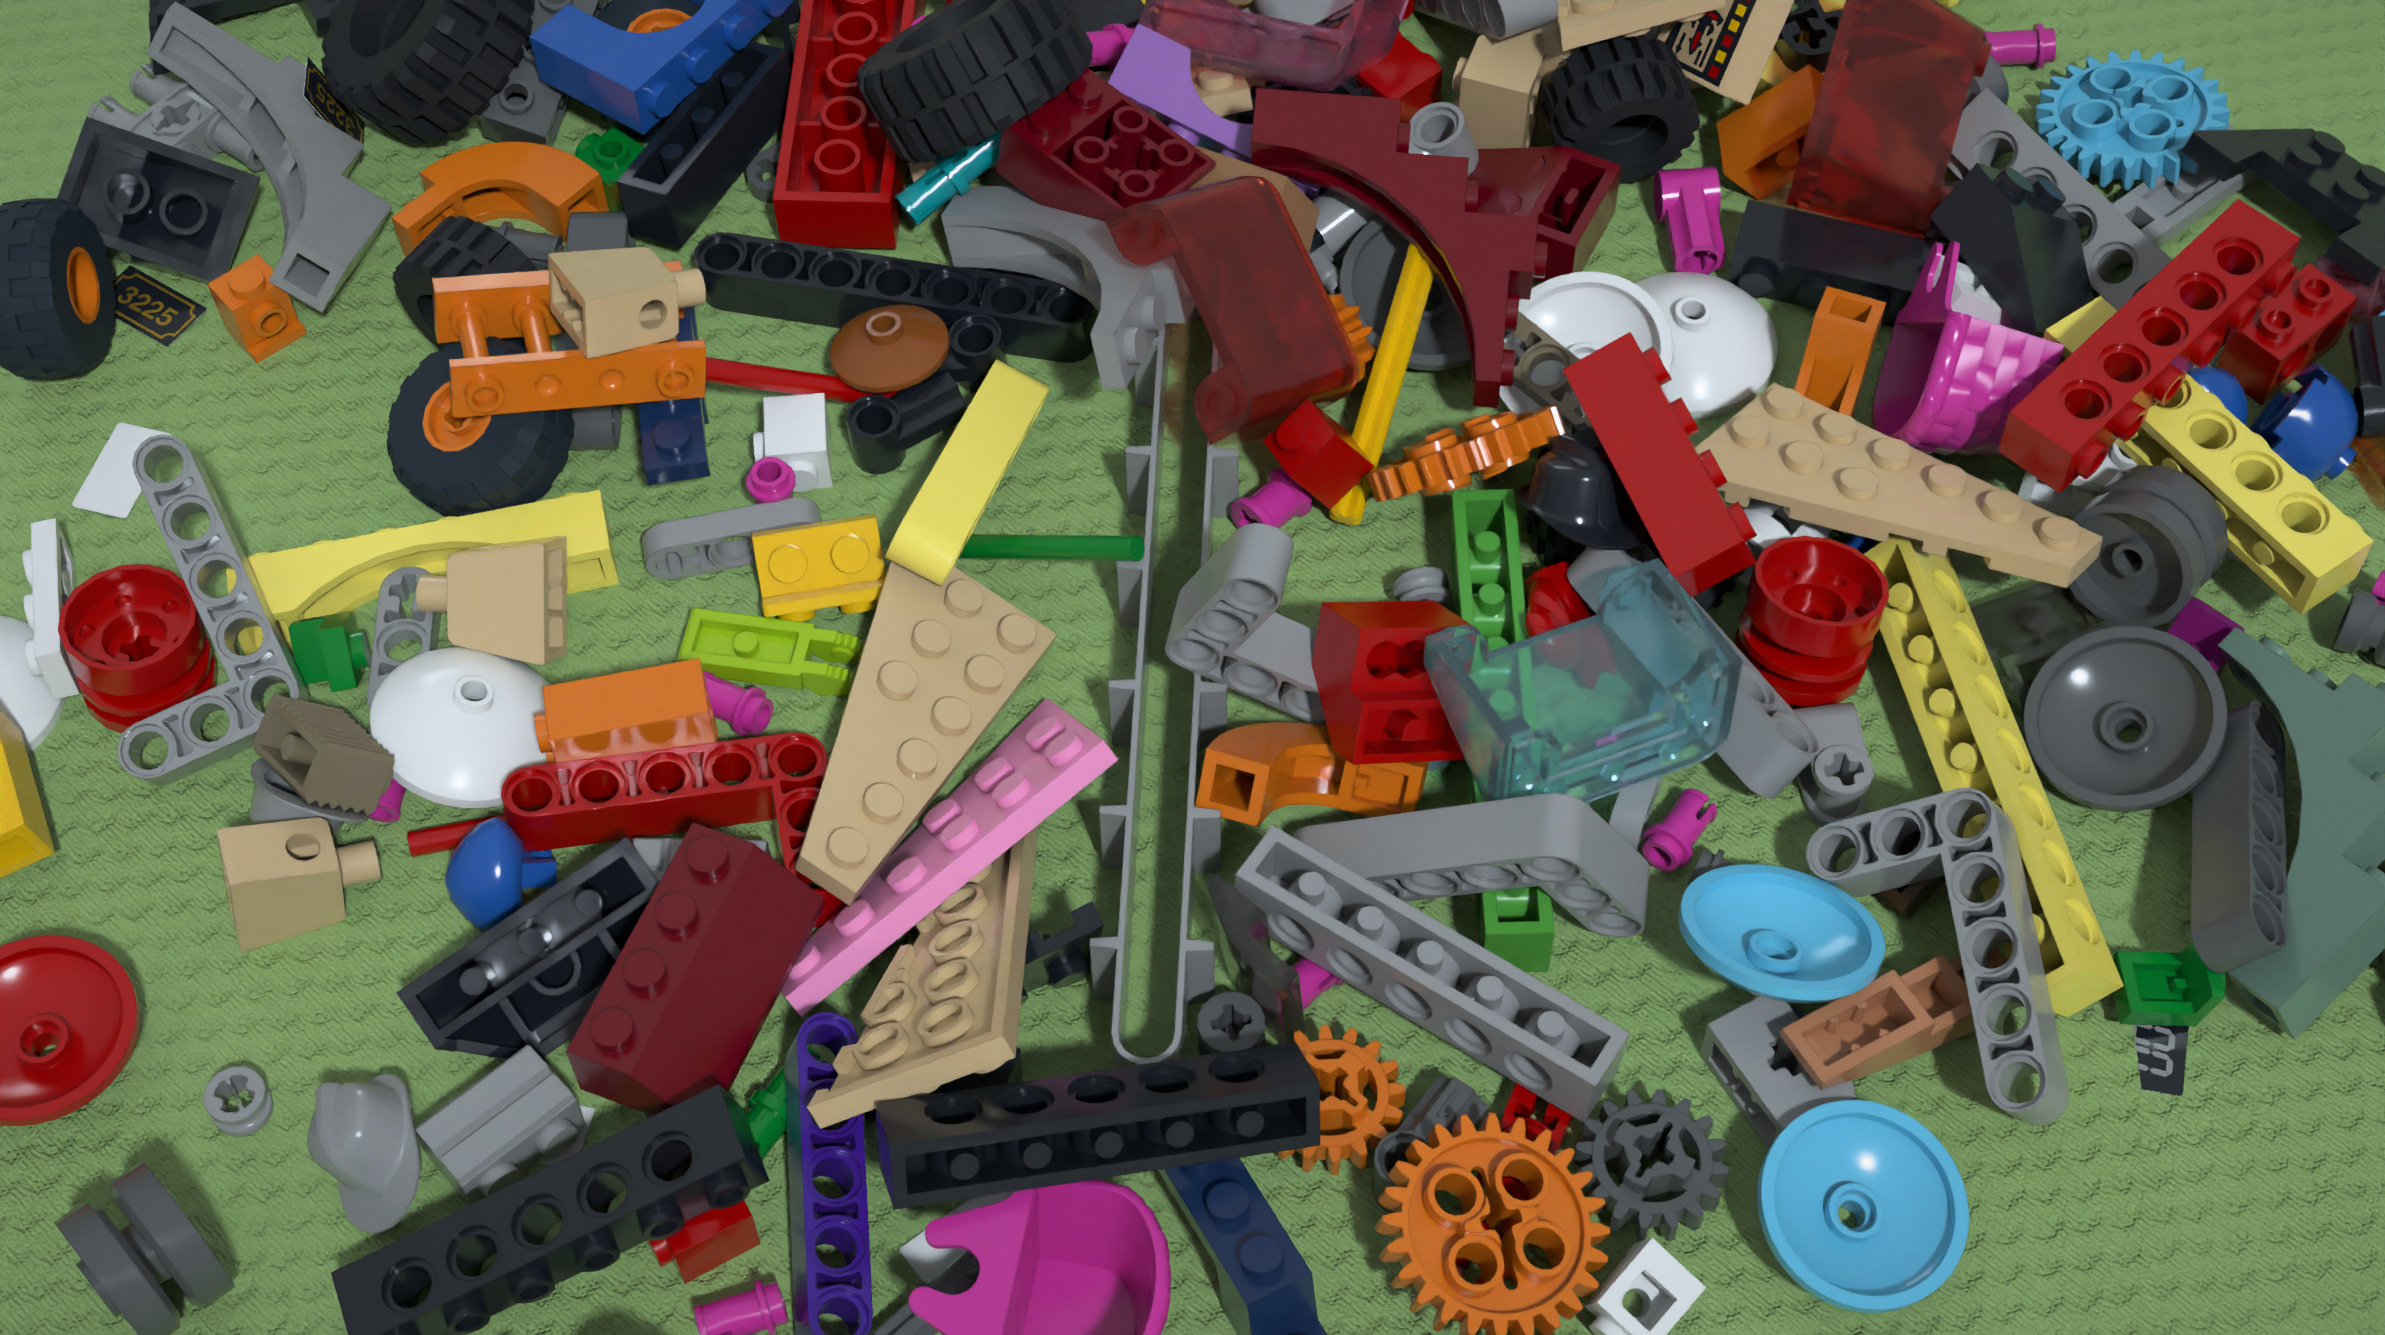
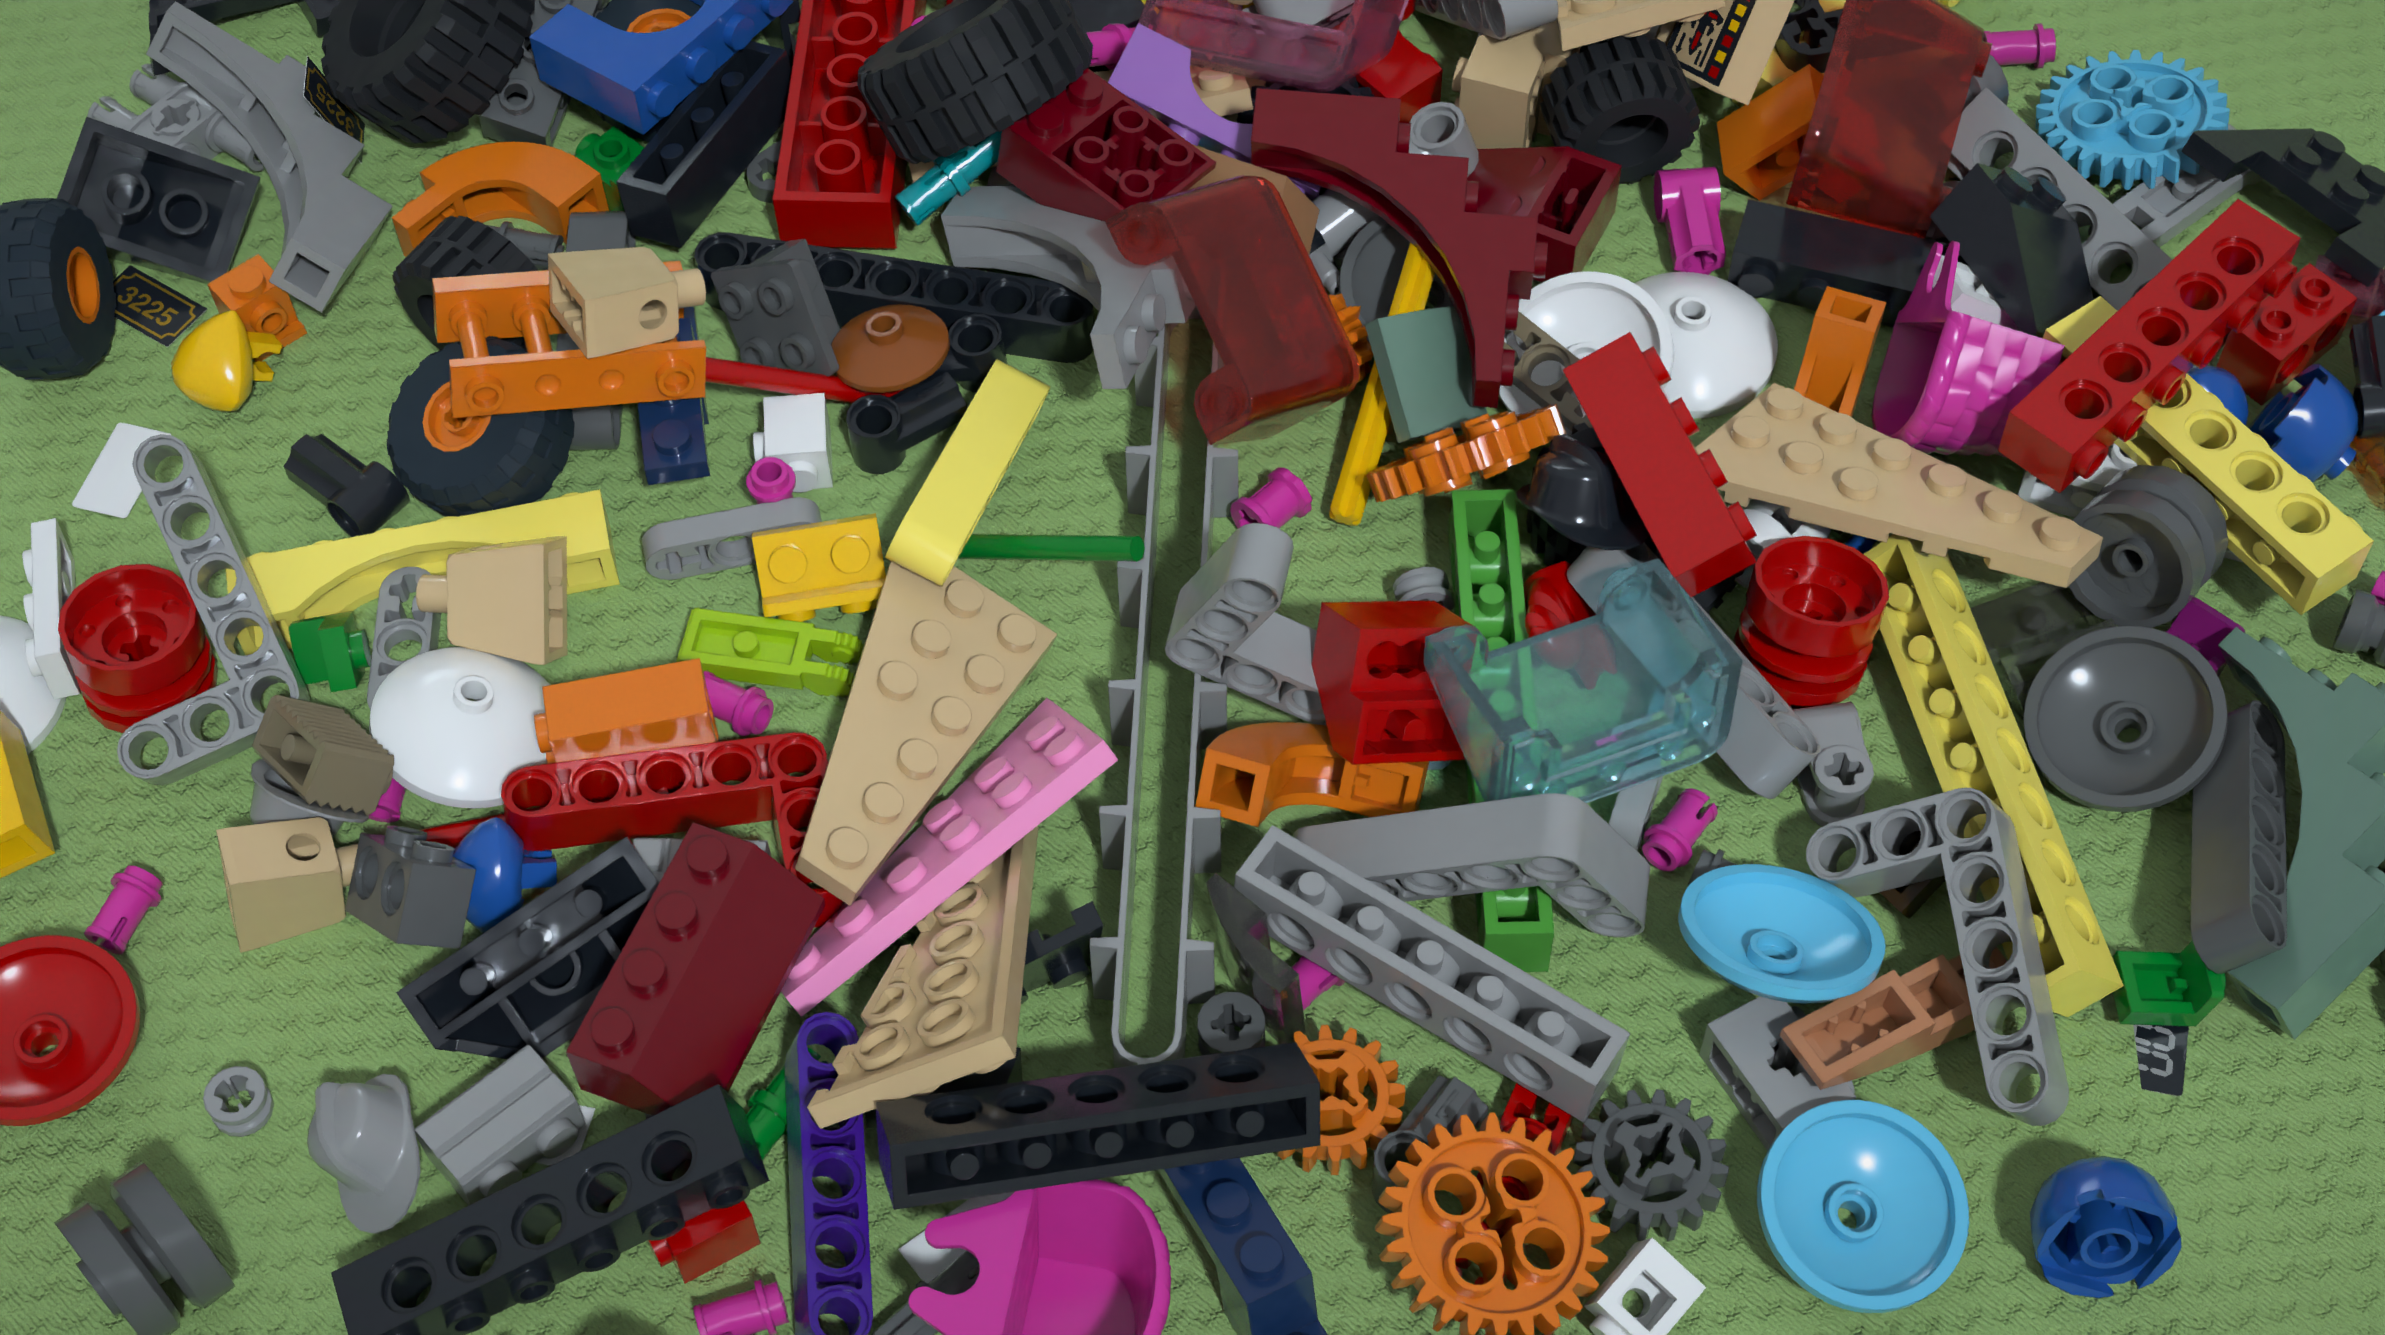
red brick [1263,398,1375,509] -> none
none -> dark pink pin [84,865,163,955]
none -> yellow piece [171,310,282,411]
none -> black piece [283,434,410,537]
none -> dark grey brick [345,826,476,949]
none -> dark grey bracket [711,239,840,376]
none -> sand green slope [1365,306,1487,443]
none -> blue cylinder [2030,1156,2182,1298]

